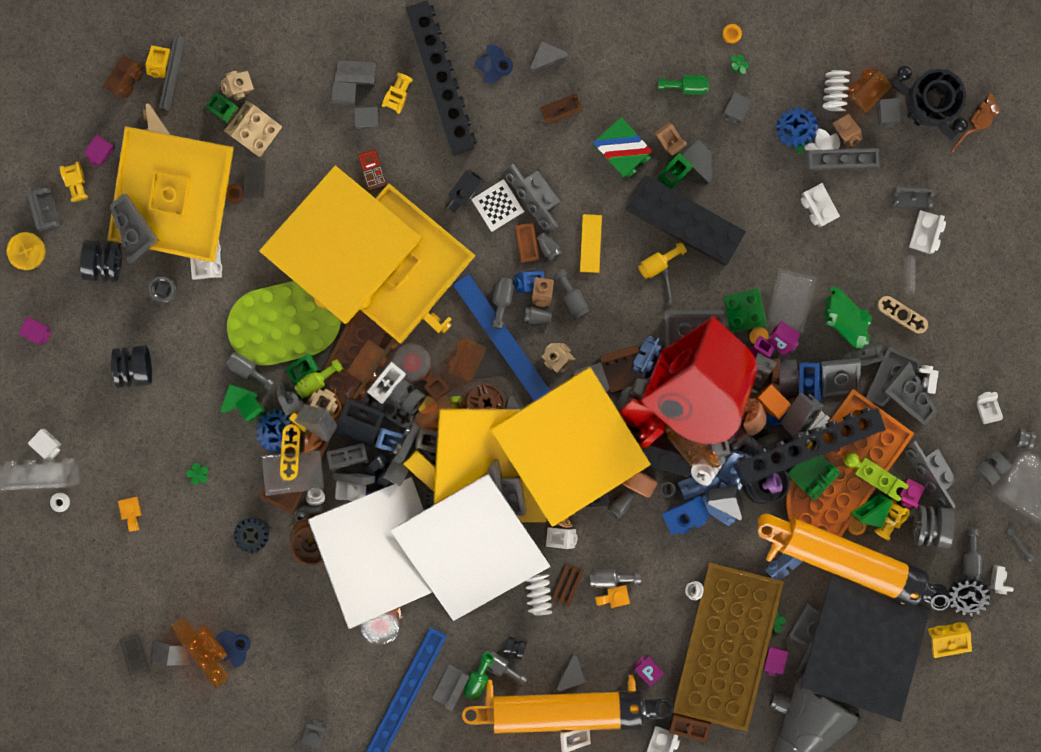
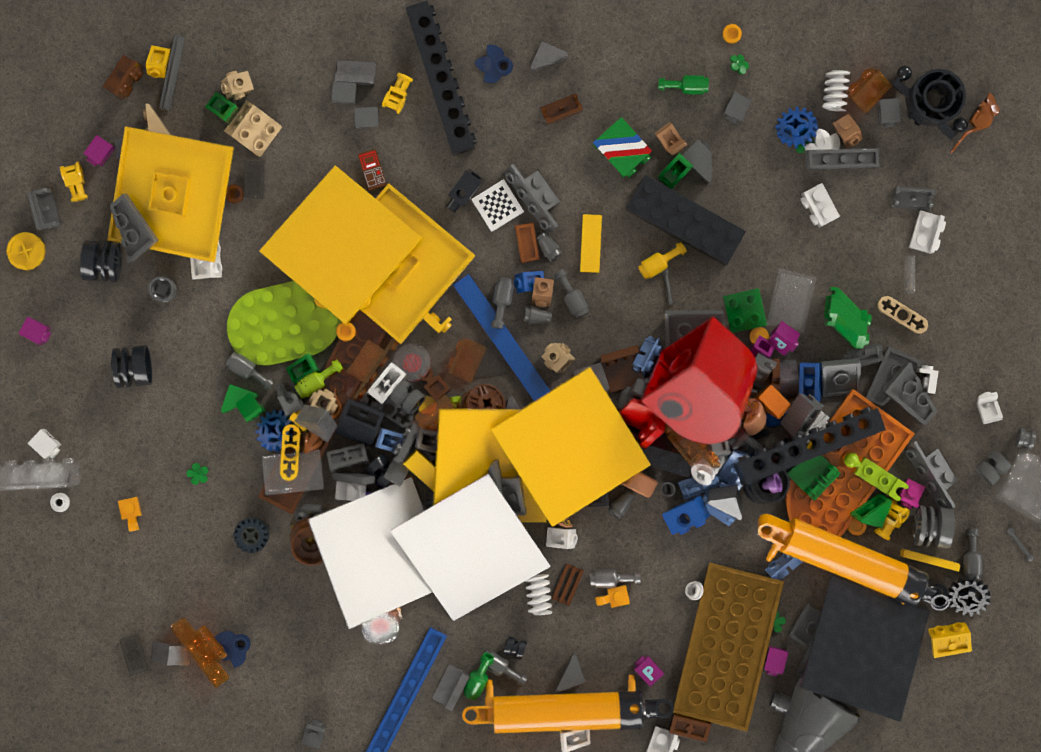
white plate [306,488,325,506] -> none
white bracket [990,565,1013,594] -> none
none -> light orange tile [336,322,356,341]
none -> yellow tile [900,548,960,572]

